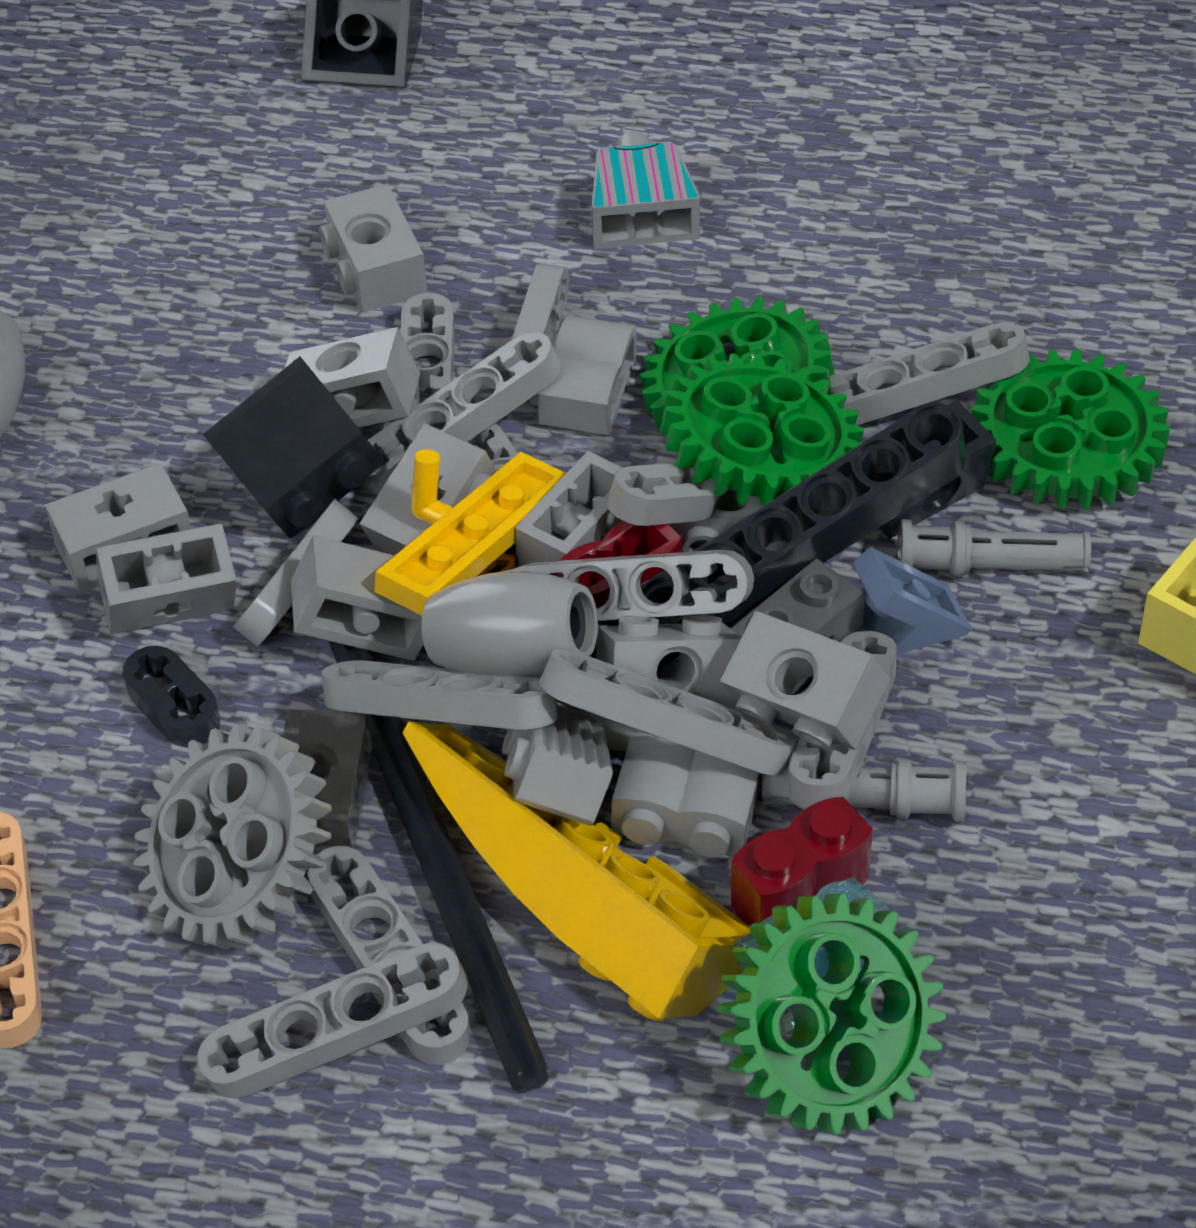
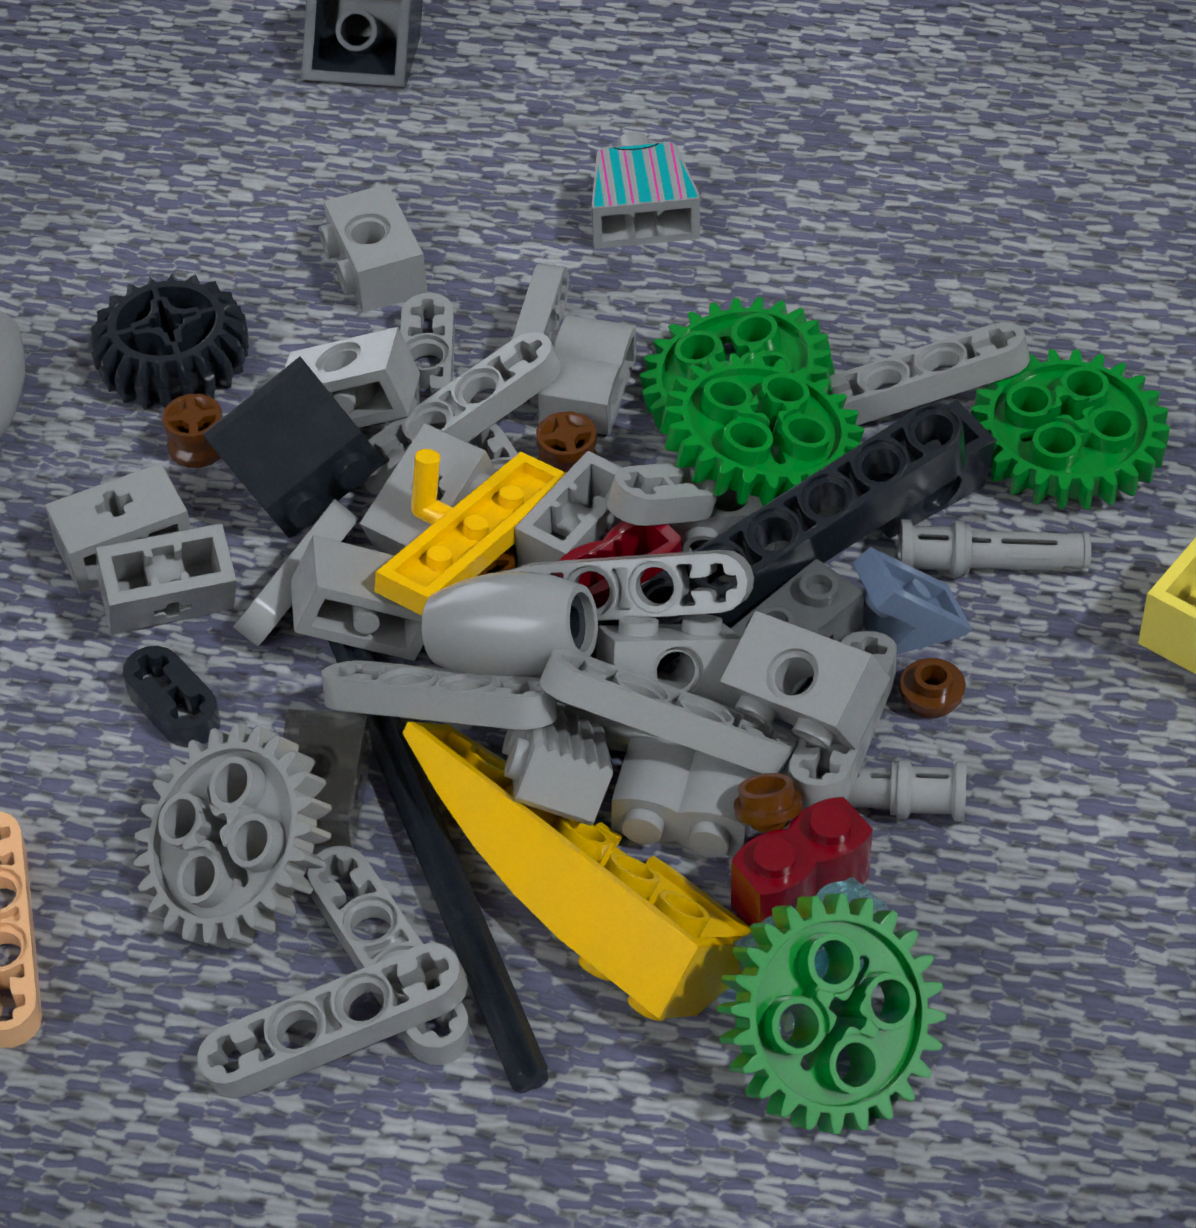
none -> black gear [90,273,250,410]
none -> reddish brown wheel [162,394,223,468]
none -> reddish brown wheel [536,411,597,473]
none -> reddish brown plate [734,773,803,832]
none -> reddish brown plate [900,658,966,718]

